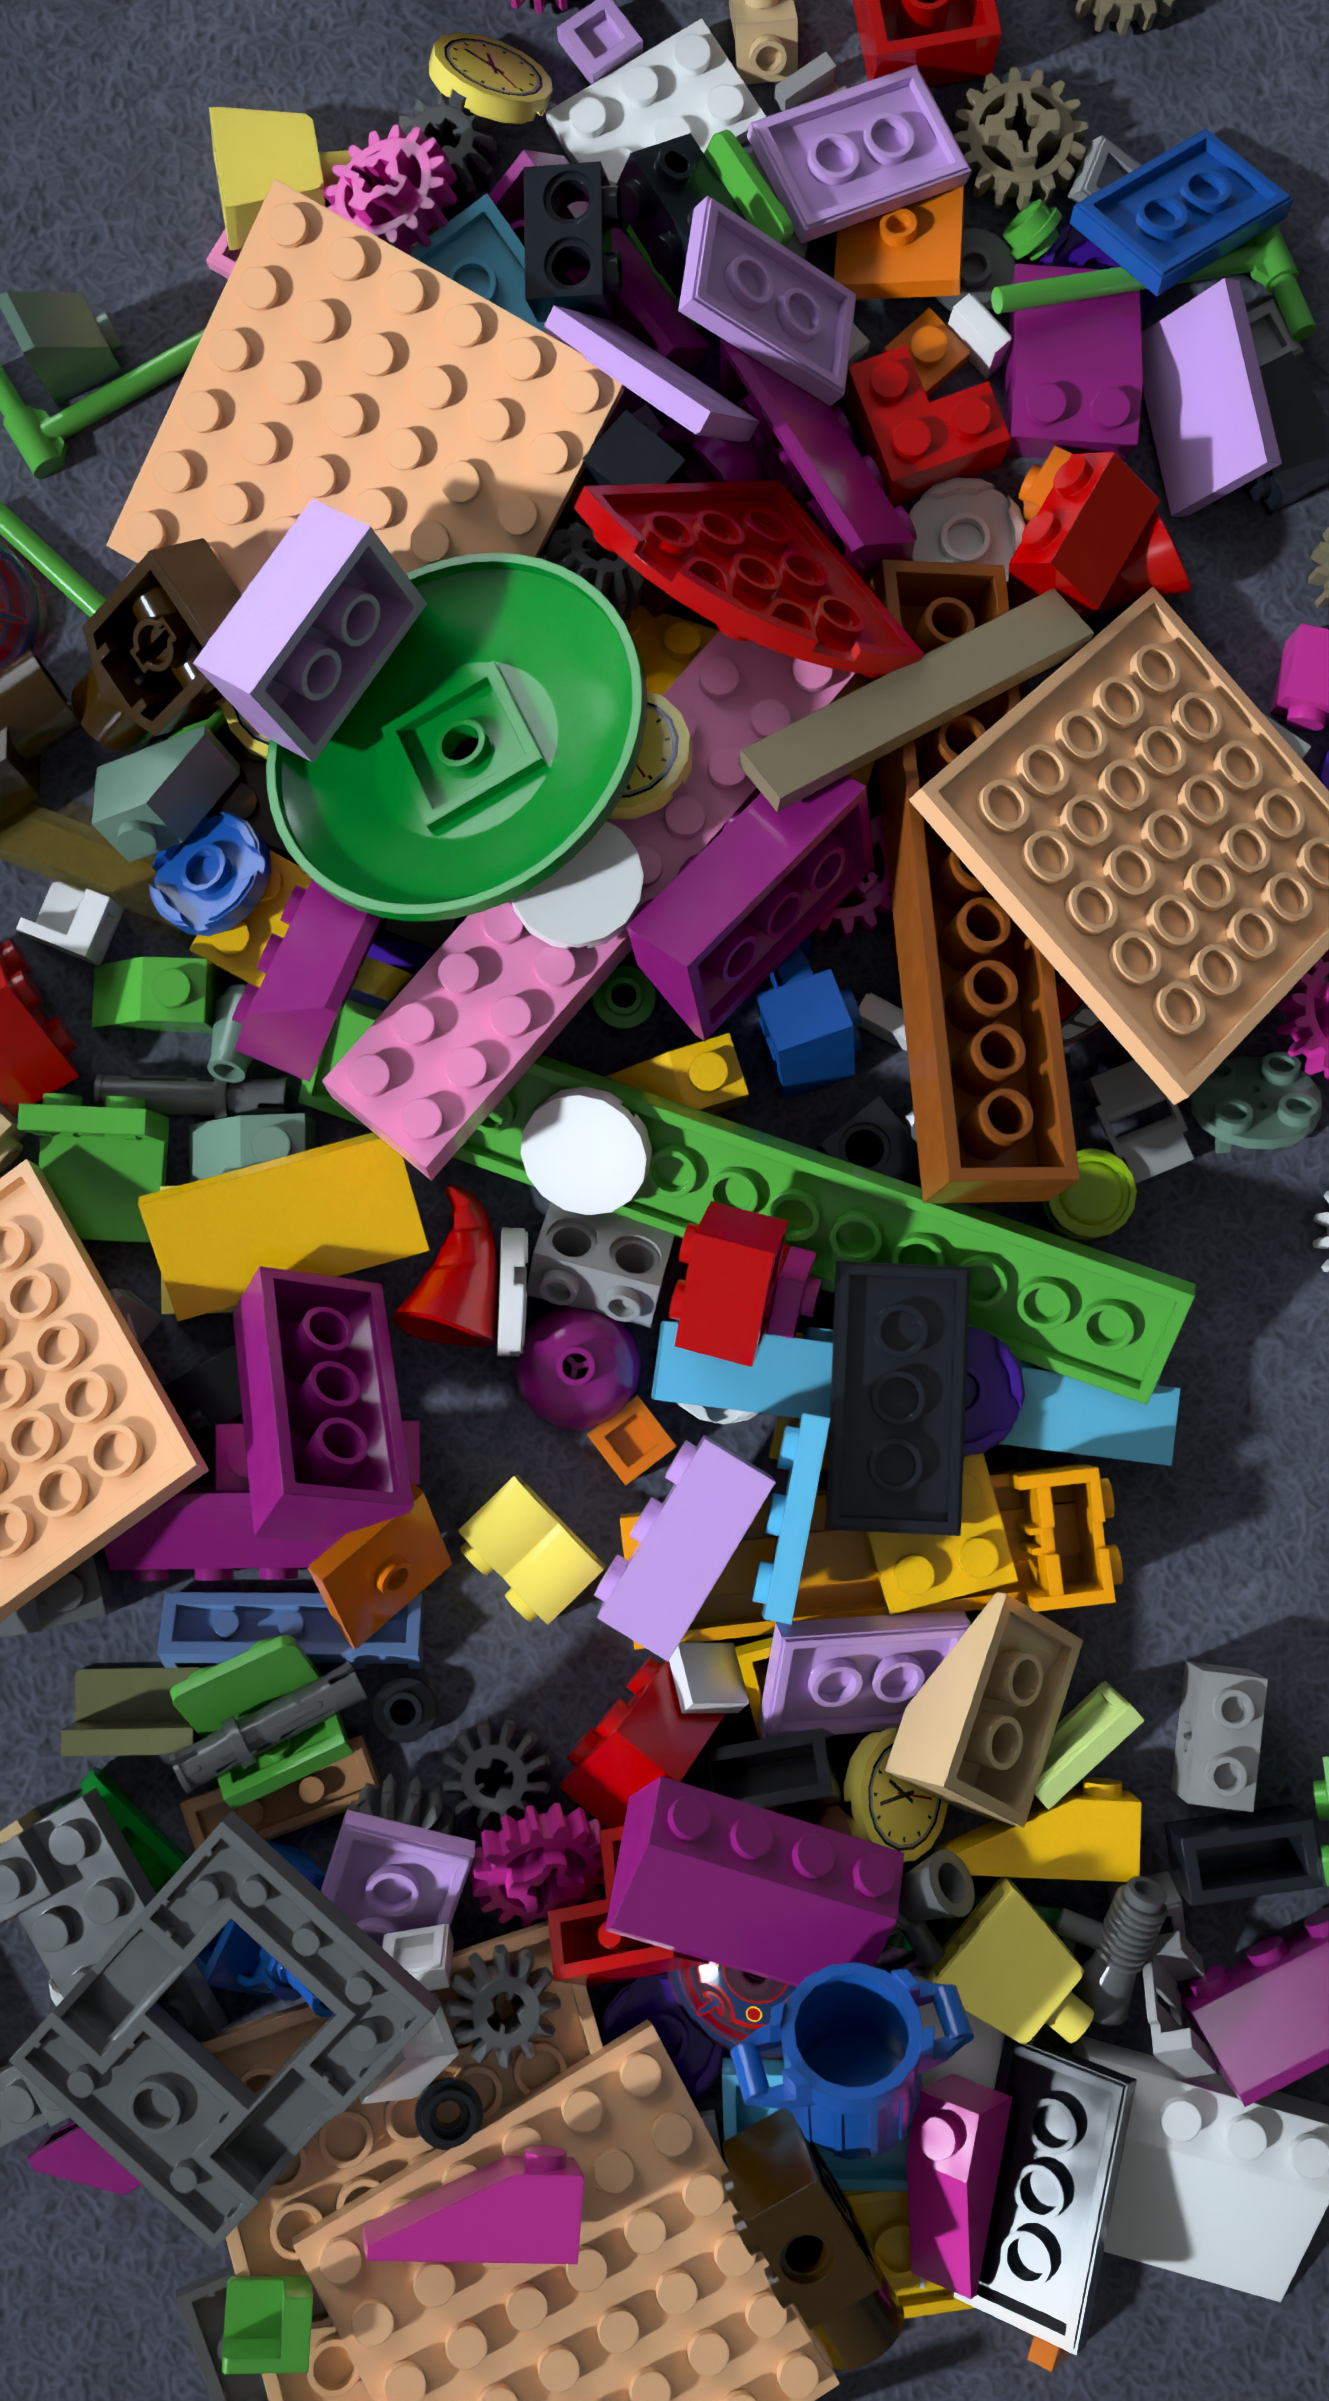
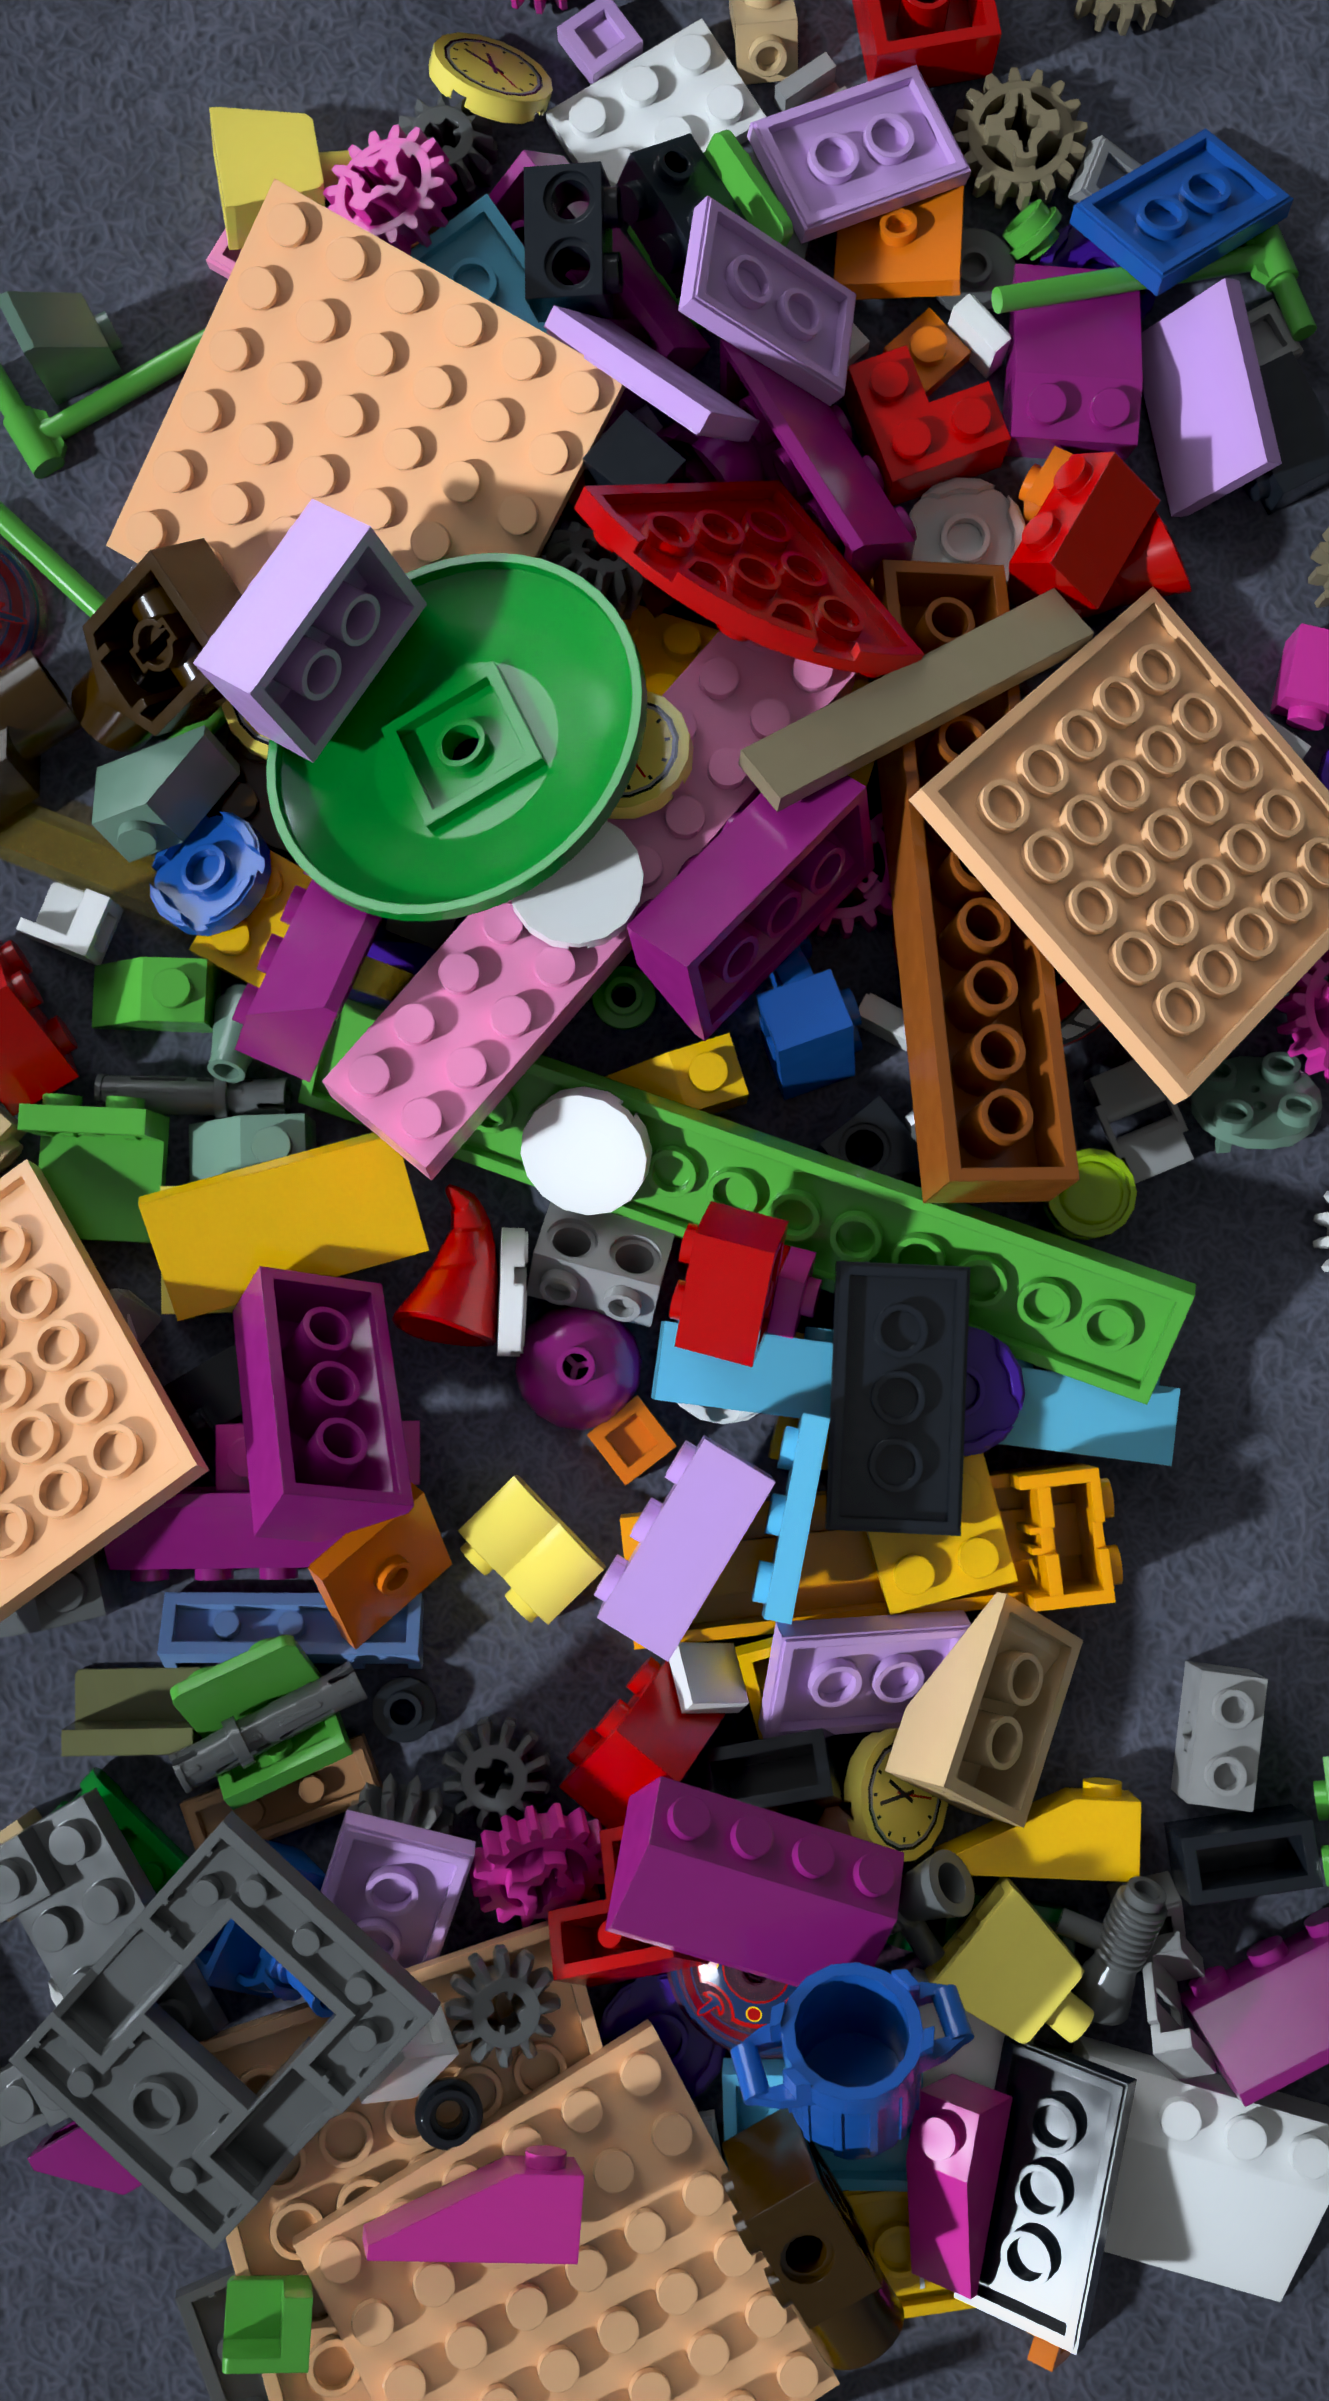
white tile [382,1924,454,1991] -> none
yellowish green tile [1035,1681,1145,1810] -> none

